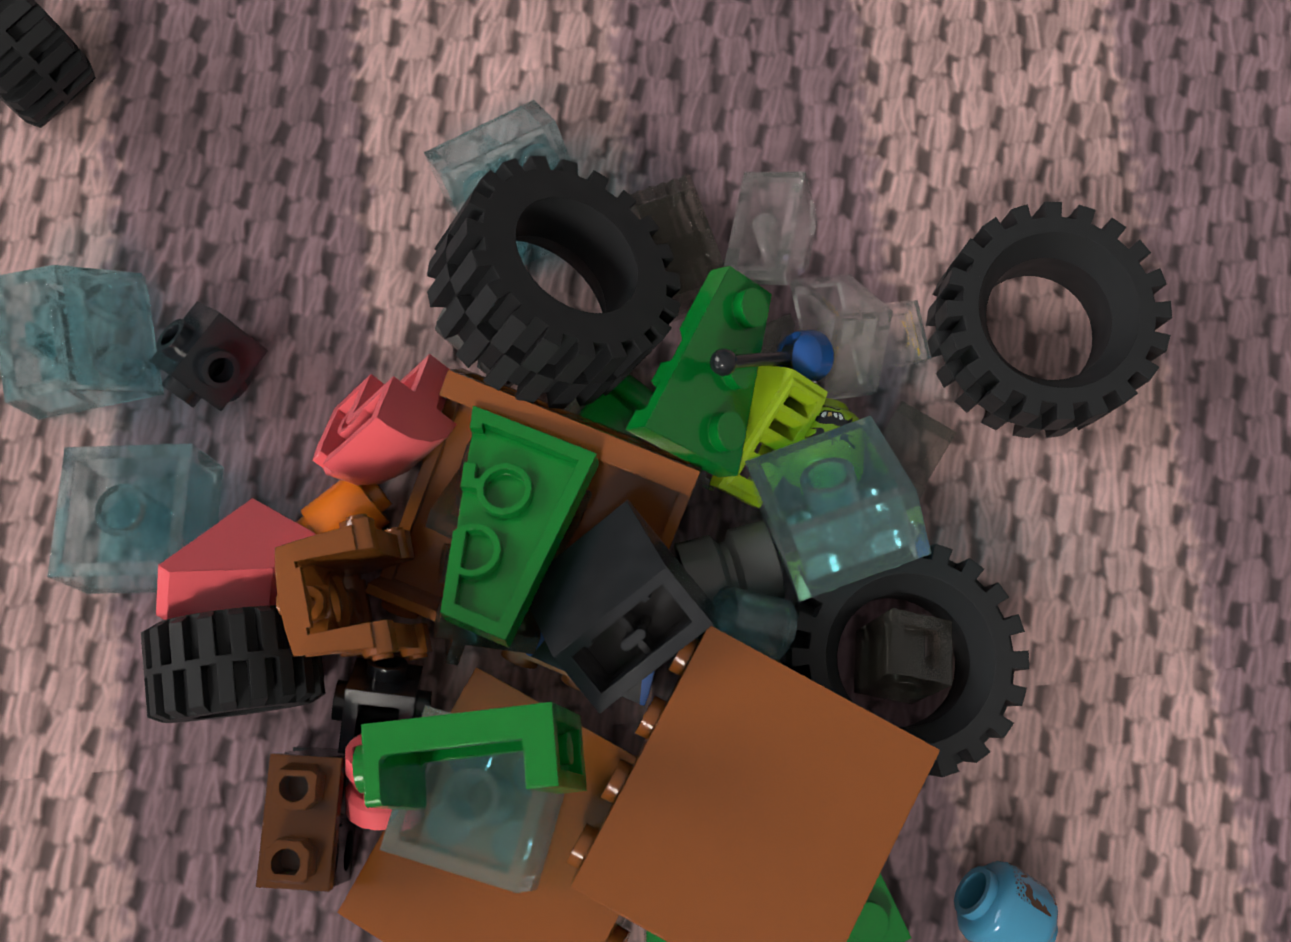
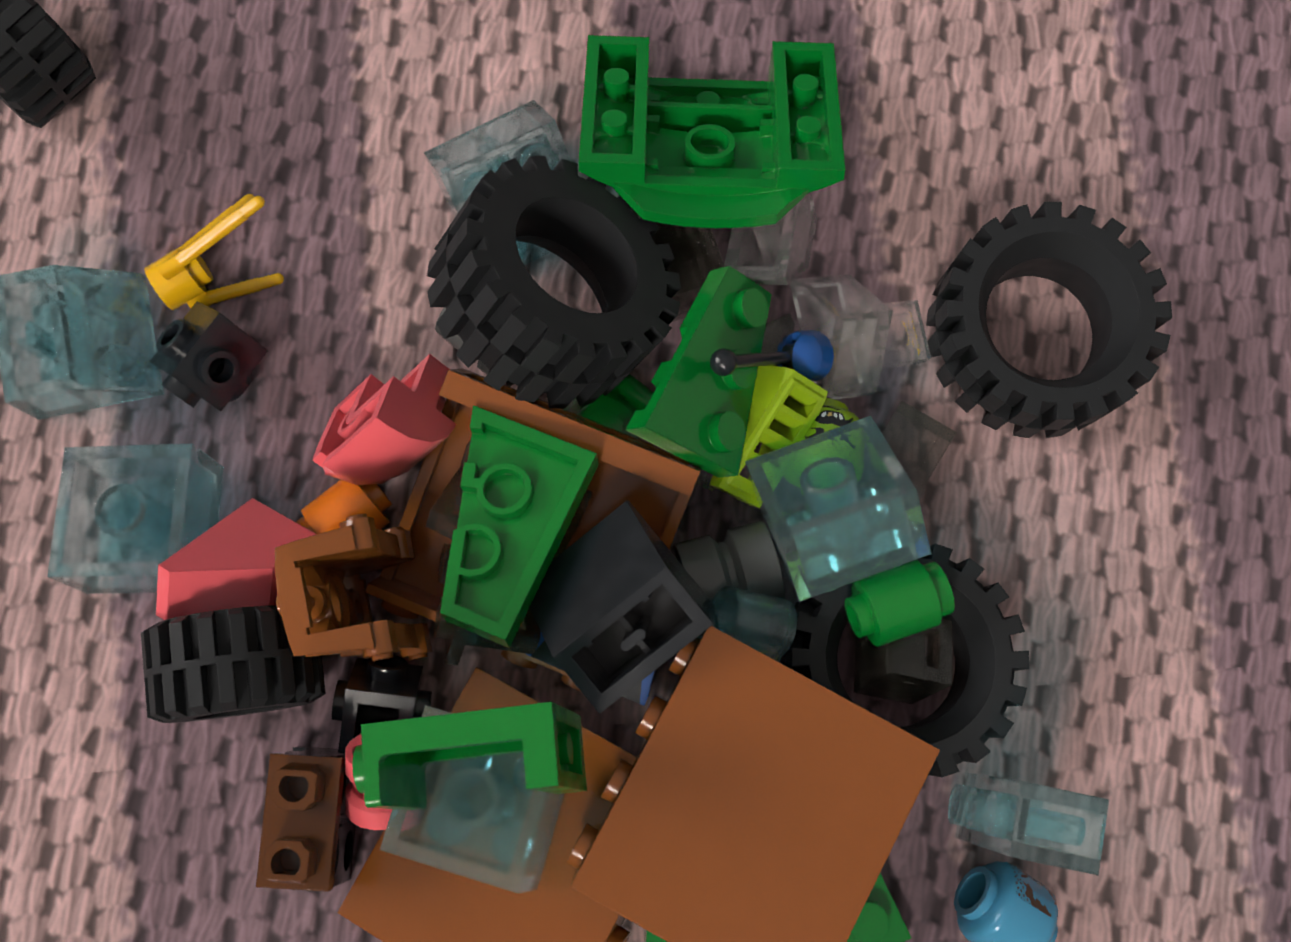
none -> yellow plant [144,194,284,311]
none -> green slope [578,35,846,228]
none -> green brick [845,560,955,647]
none -> clear light blue brick [948,772,1109,876]

